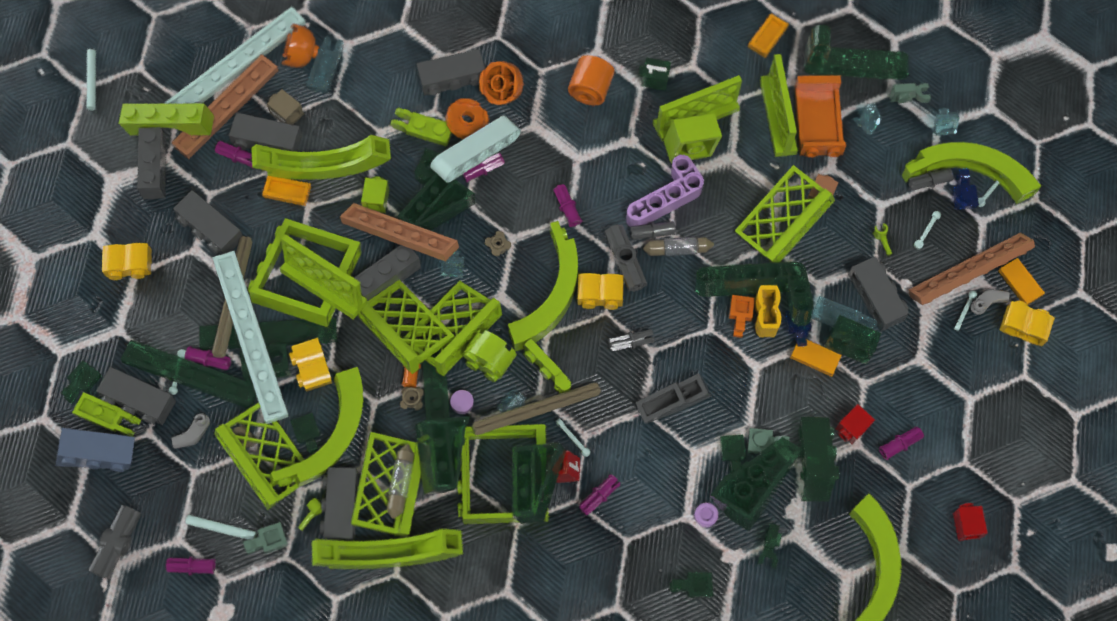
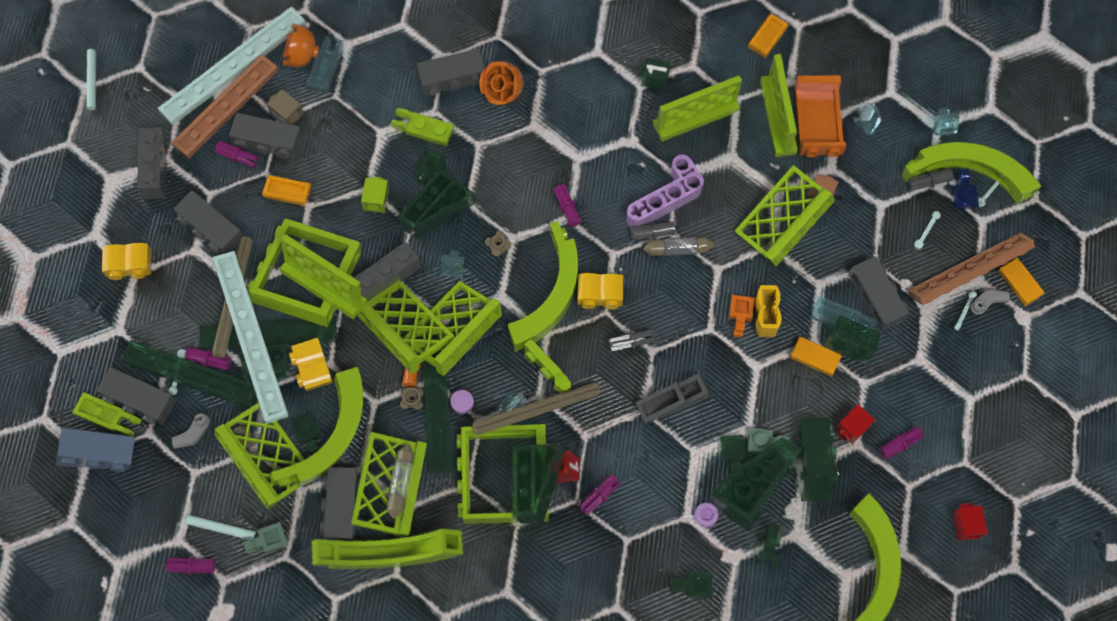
clear green plate [61,360,102,404] -> none
dark grey piece [88,505,142,580] -> none
lime arch [119,103,214,135] -> none
lime arch [252,135,391,180] -> none
lime hand [298,498,322,531] -> none
nougat plate [340,203,459,262] -> none
clear green wedge [415,417,469,495] -> none
light aqua beam [430,116,521,183] -> none
orange tile [445,98,489,139] -> none
magenta axle [462,153,505,183] -> none
lime brick [463,329,517,382] -> none
light aqua hinge [555,418,590,457] -> none
orange piece [568,55,615,106] -> none
dark grey piece [604,224,647,292] -> none
lime brick [664,113,722,163] -> none
clear green beam [695,262,814,326] -> none
clear blue plate [785,309,812,347] -> none
clear green beam [804,25,909,80] -> none
lime hand [873,223,892,256] -> none
sand green plate [889,83,931,103] -> none
yellow brick [999,301,1055,346] -> none

